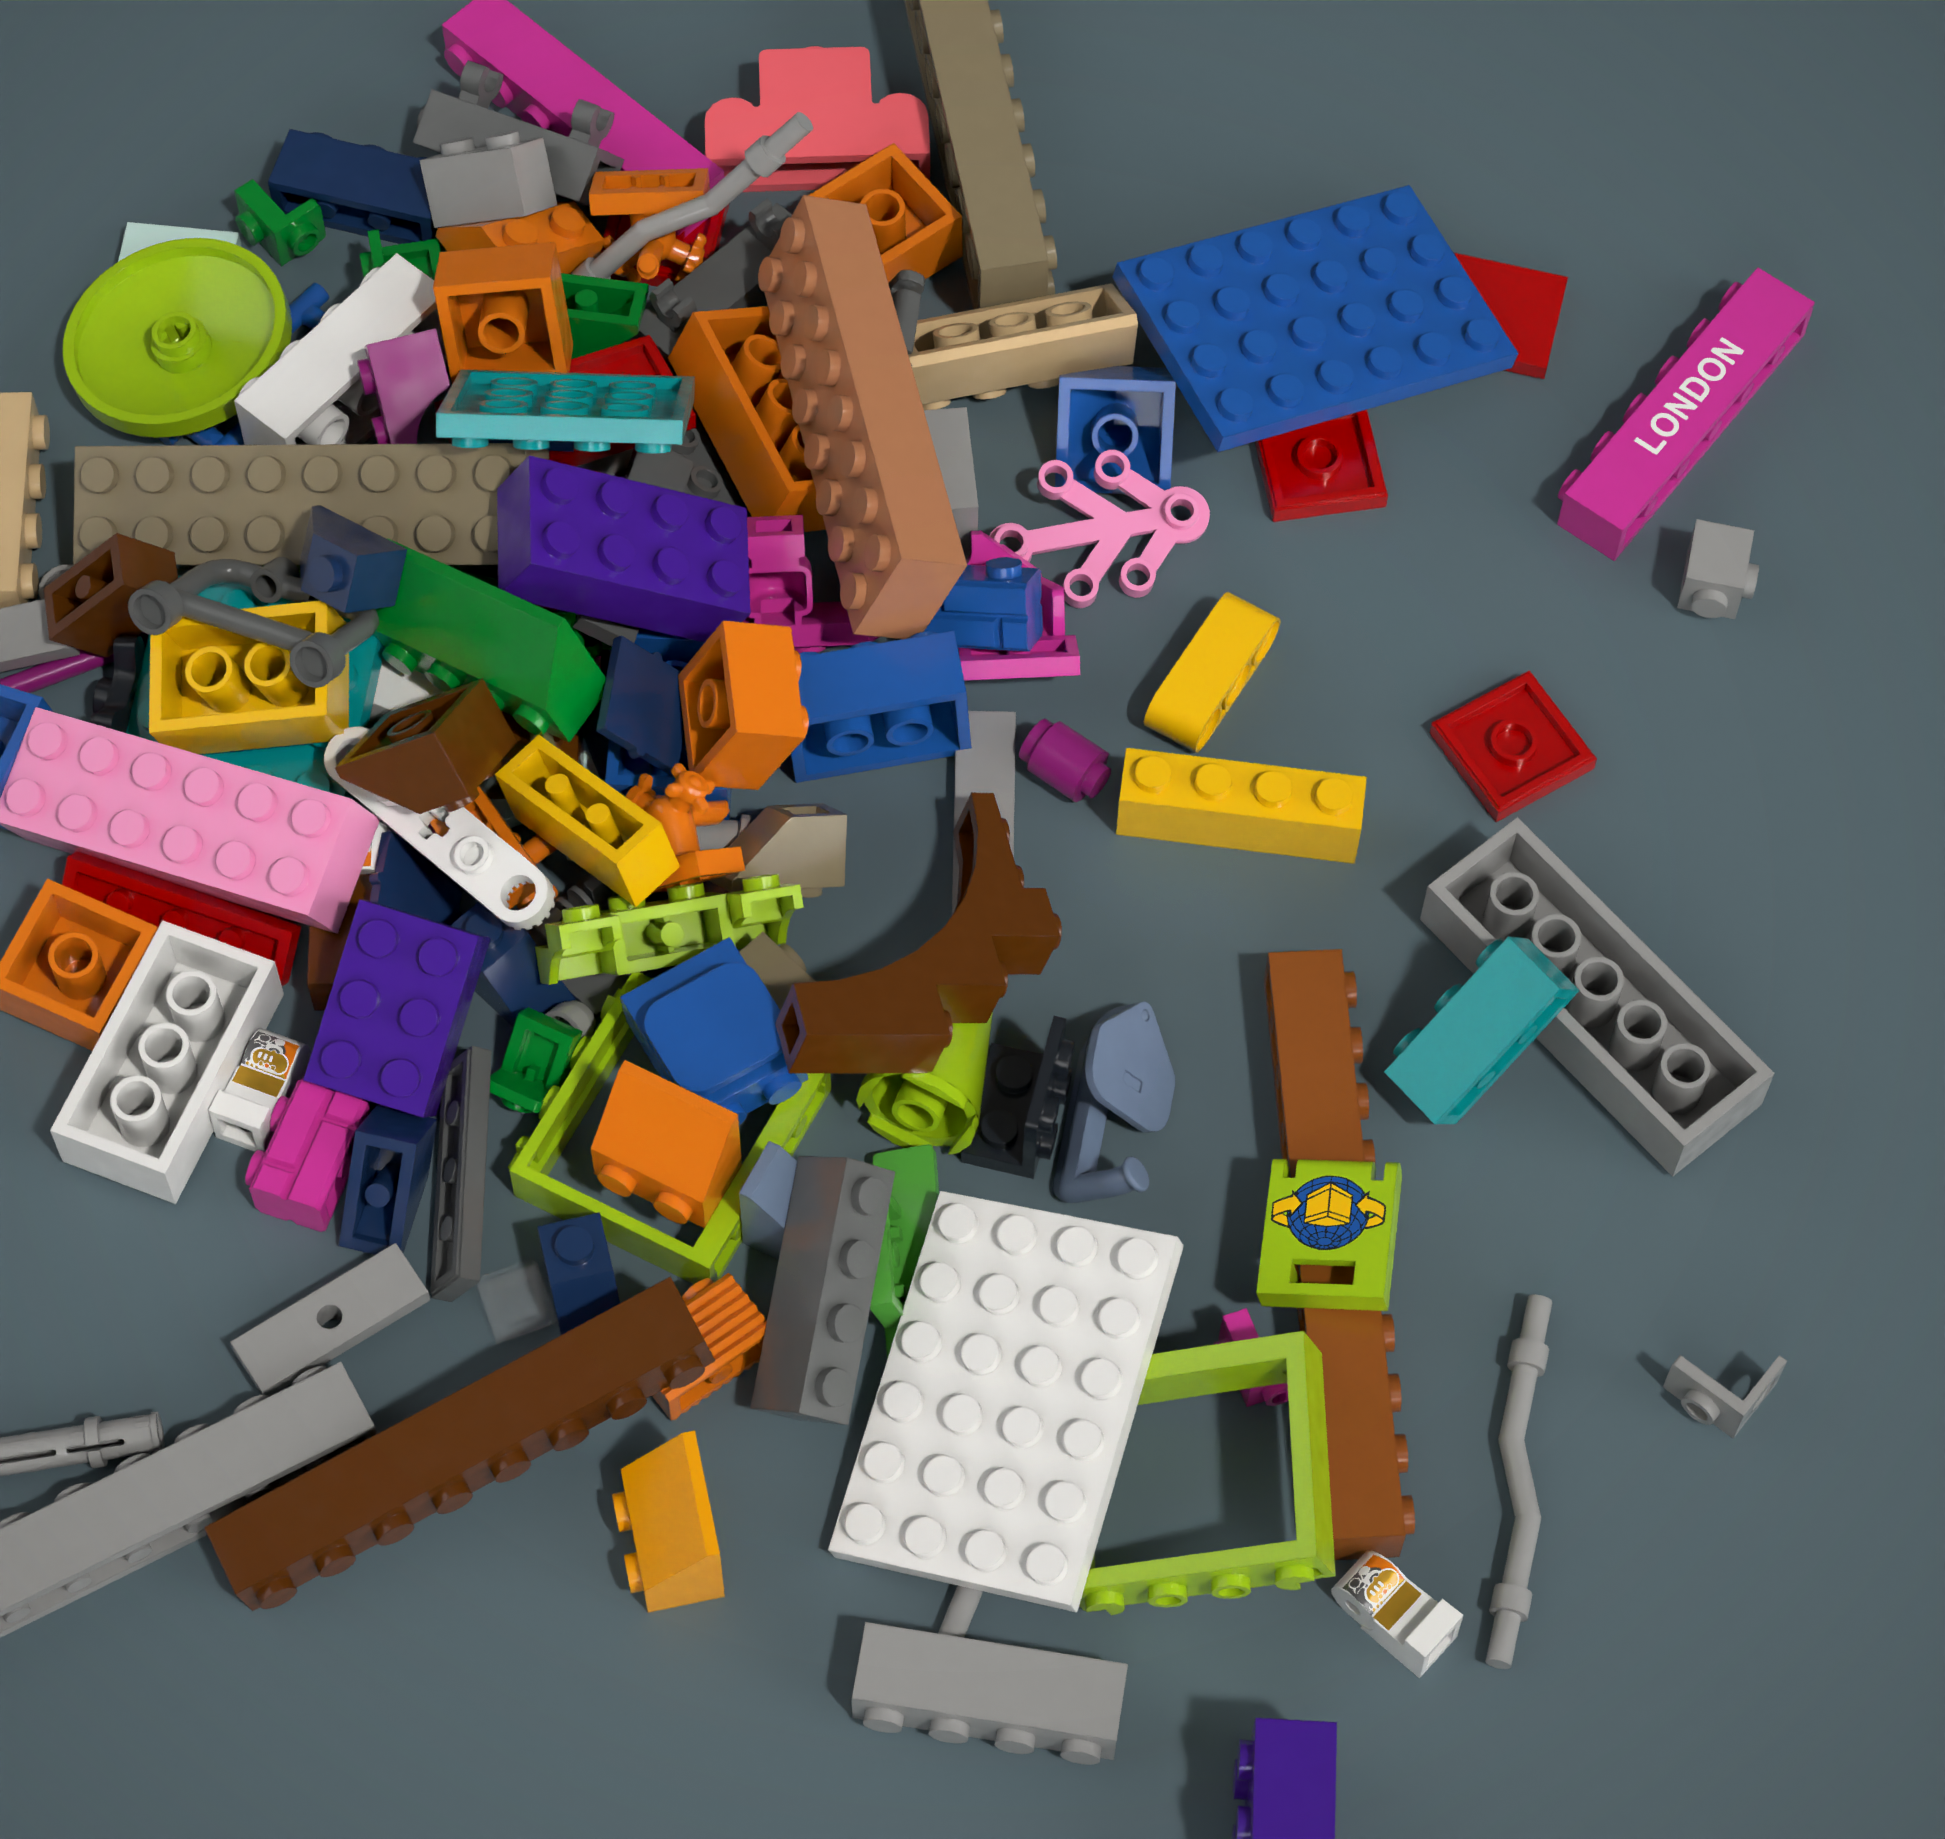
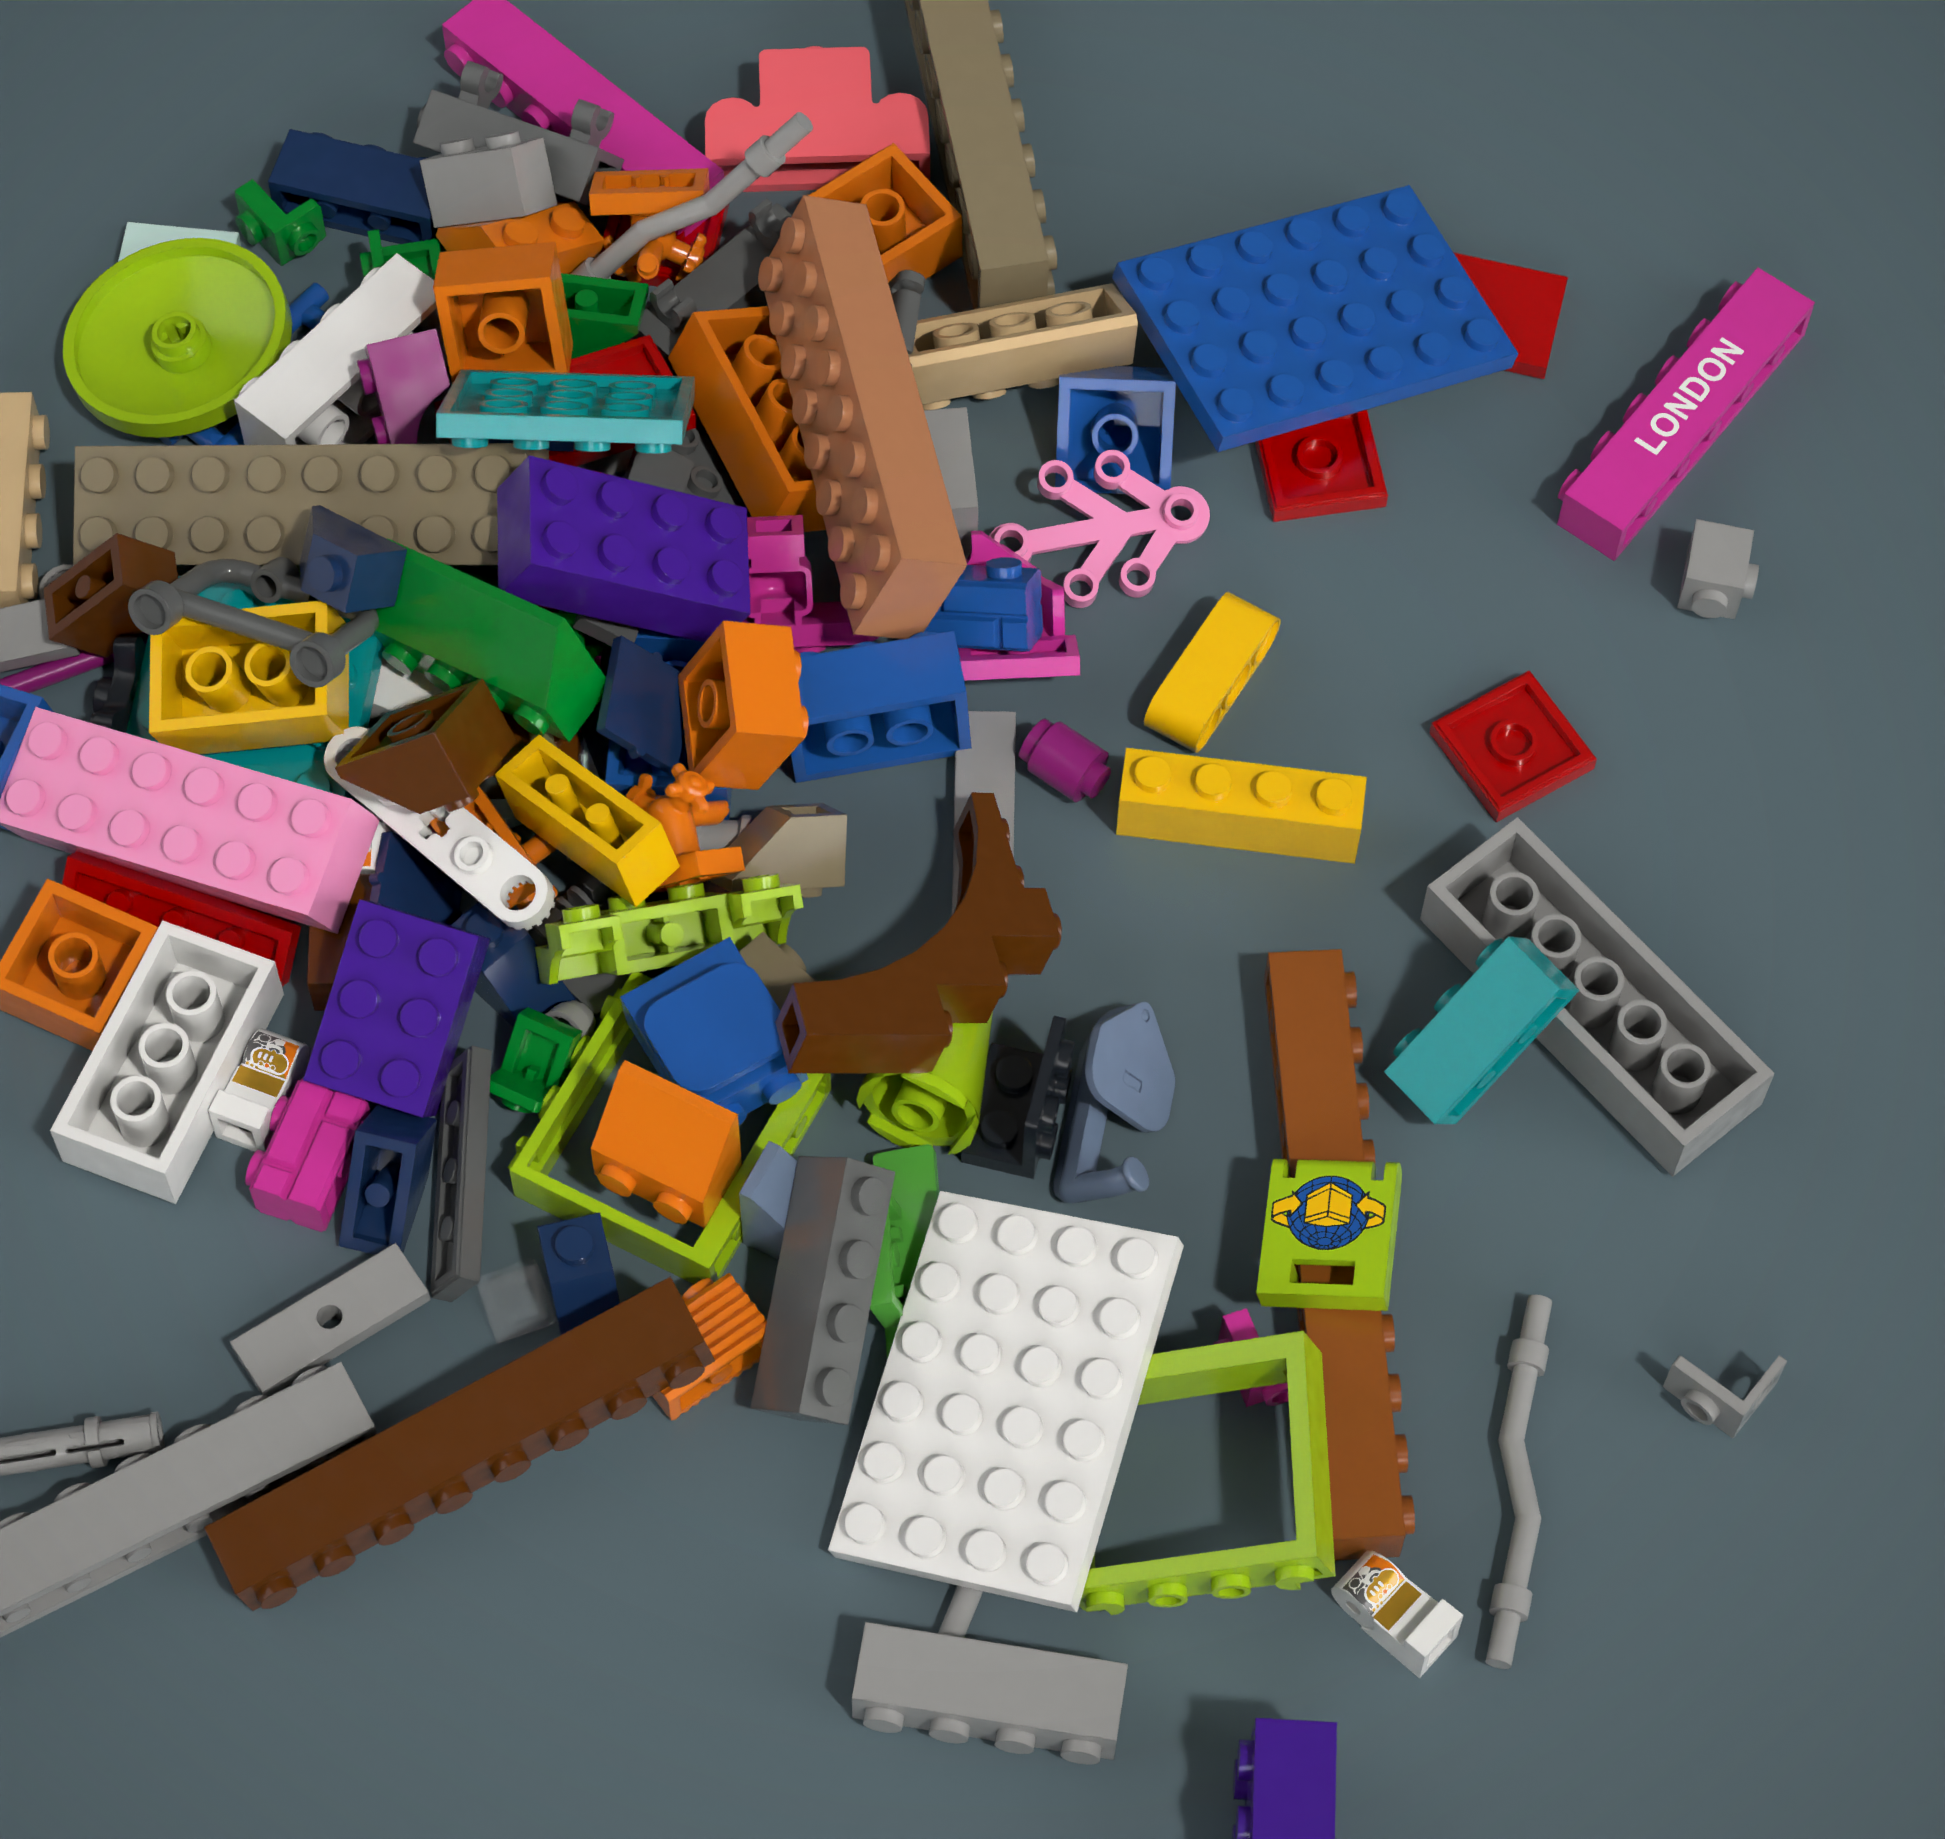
light orange slope [612,1430,725,1613] -> none

